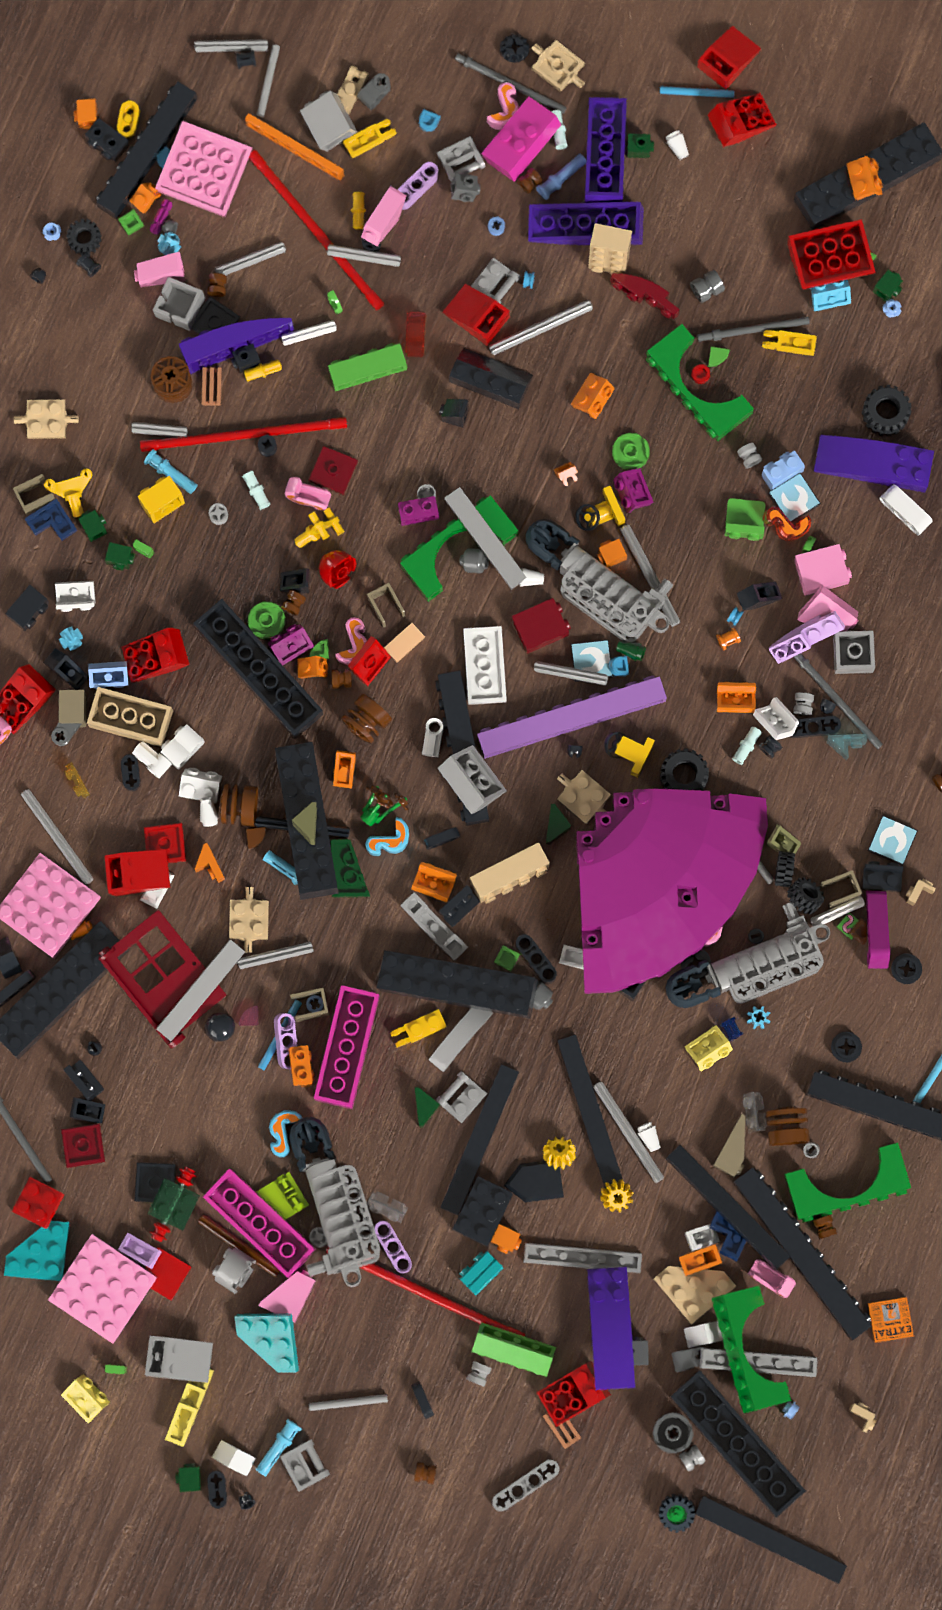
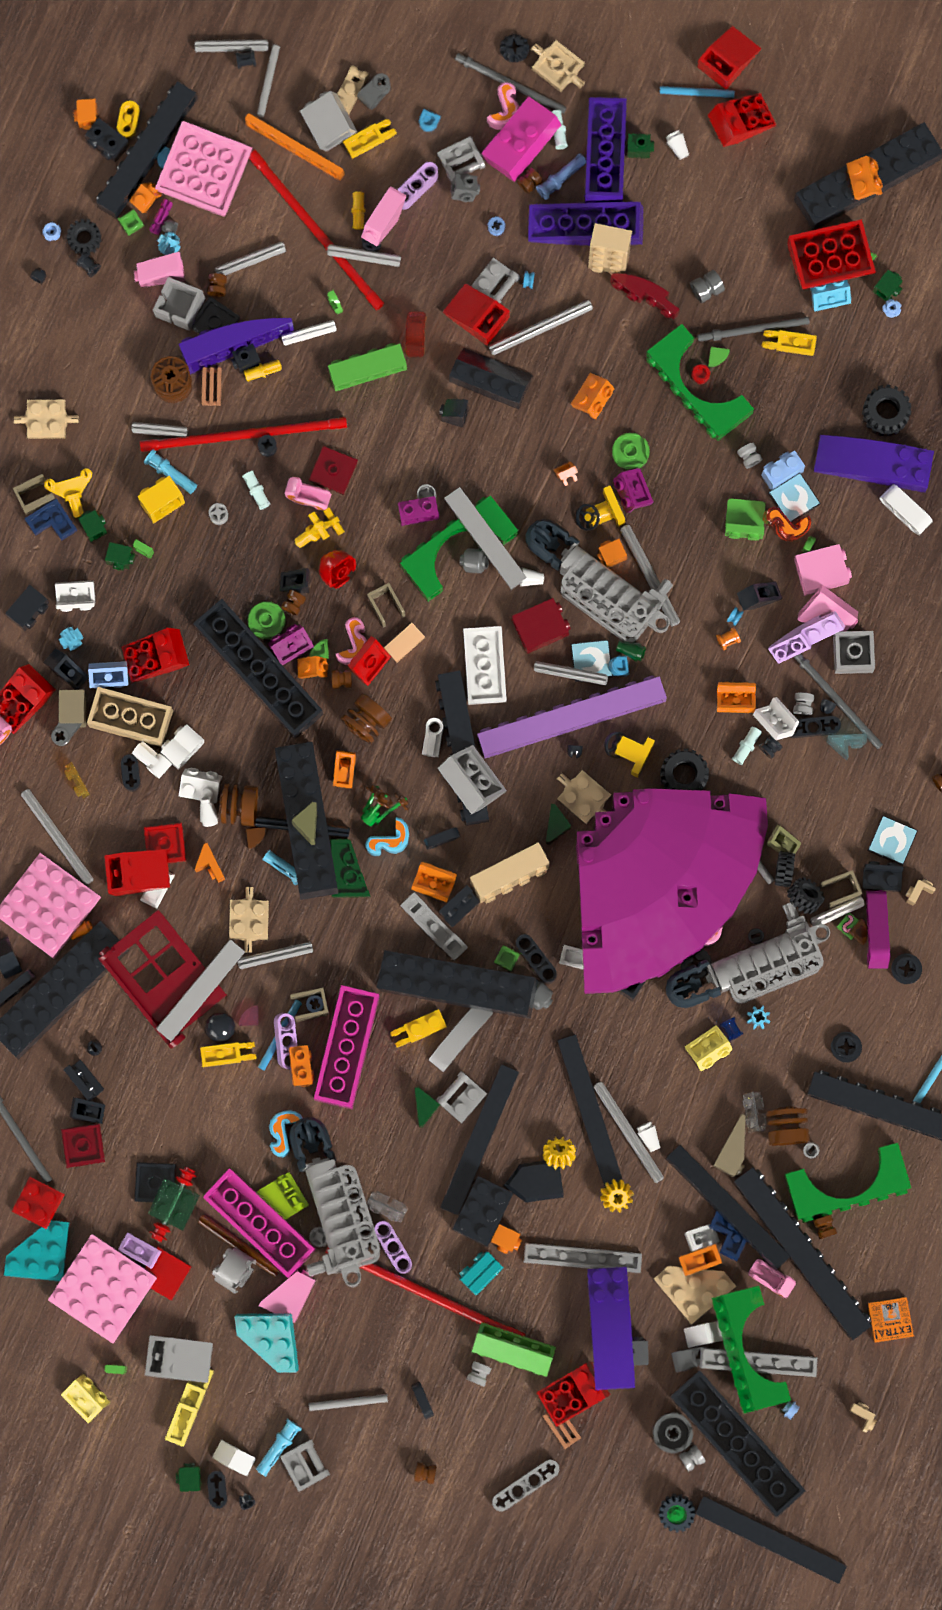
none -> yellow hinge [200,1042,256,1067]

